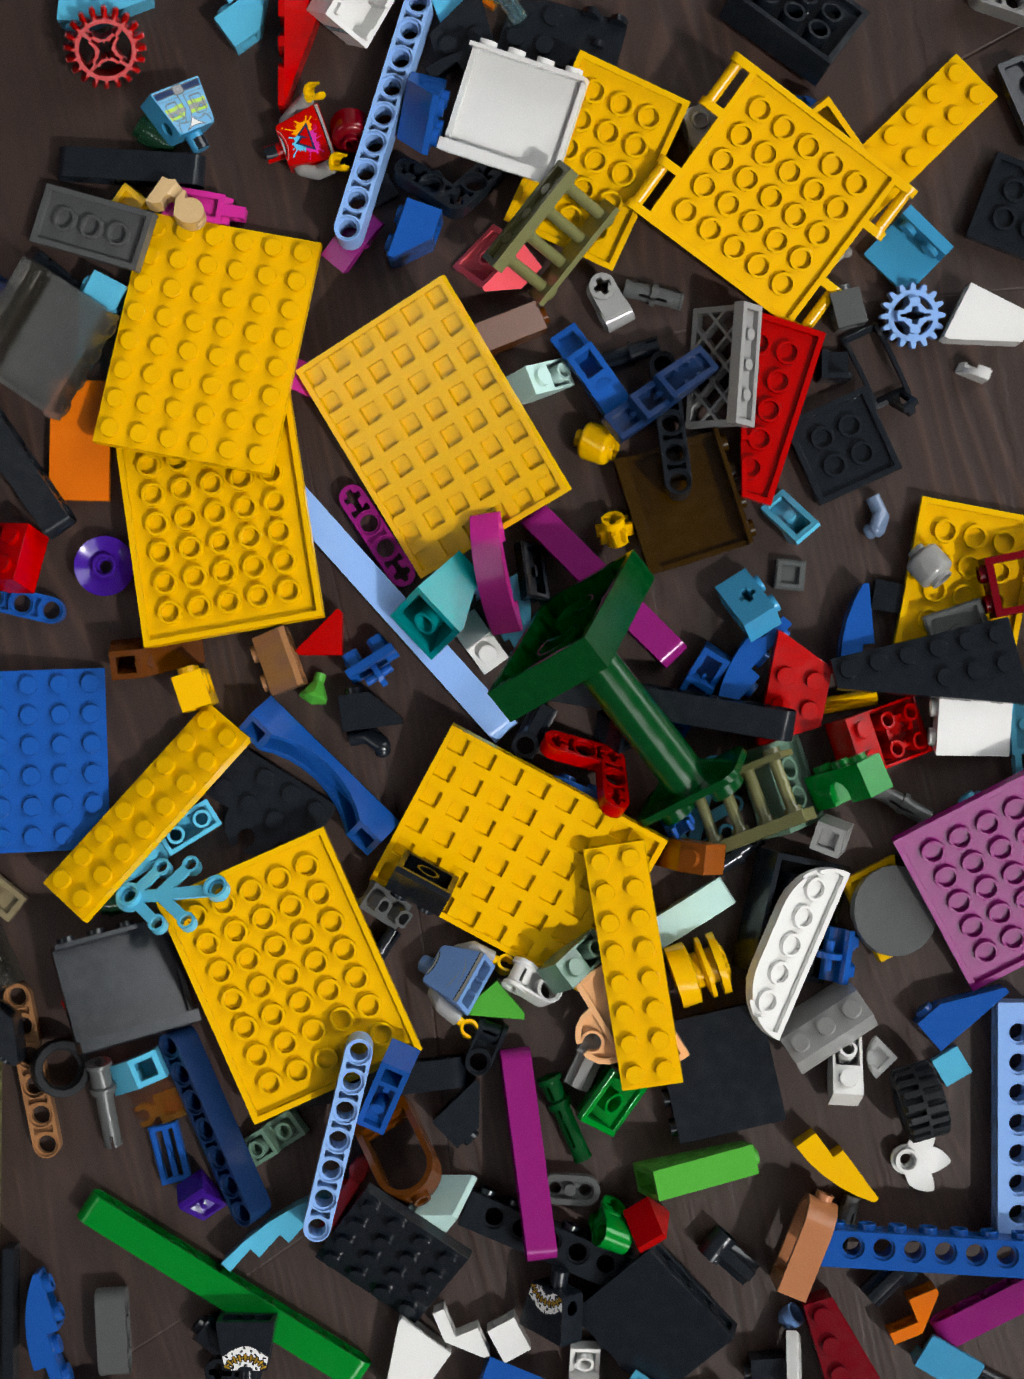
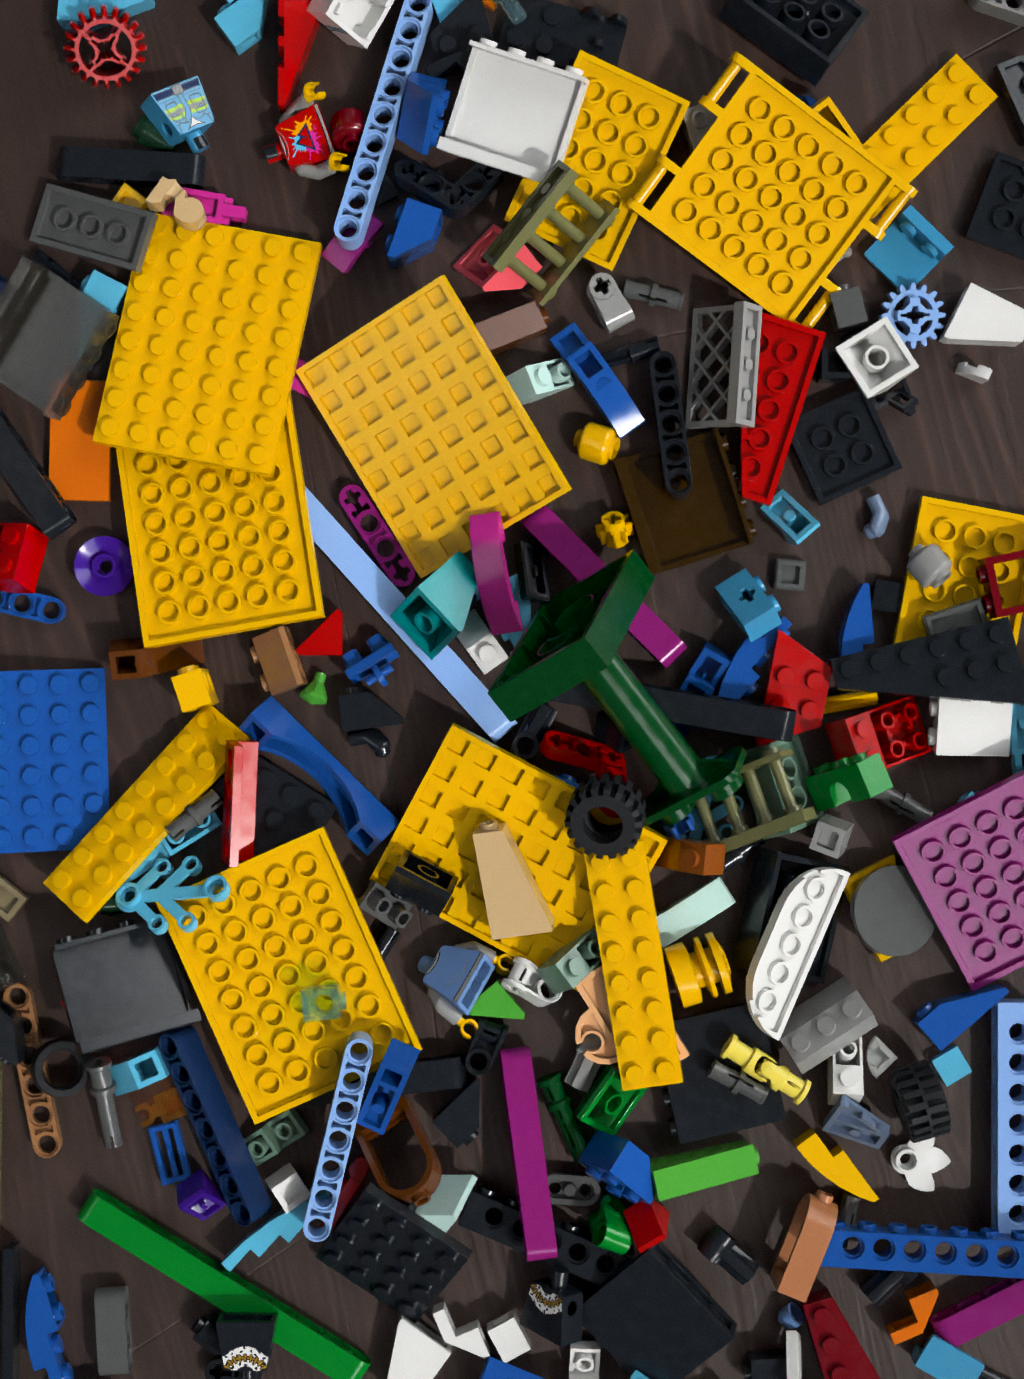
dark blue slope [601,345,719,445] -> none
blue hips [816,925,860,985] -> none
none -> dark grey pin [164,789,224,842]
none -> fence [221,740,259,867]
none -> white panel [265,1163,310,1214]
none -> clear light blue brick [300,983,347,1022]
none -> tan slope [472,820,554,940]
none -> black tyre [564,773,647,859]
none -> blue slope [578,1130,654,1205]
none -> dark grey pin [706,1059,770,1105]
none -> light yellow piece [720,1033,812,1105]
none -> sand blue wing [822,1094,890,1149]
none -> white slope [835,316,919,399]

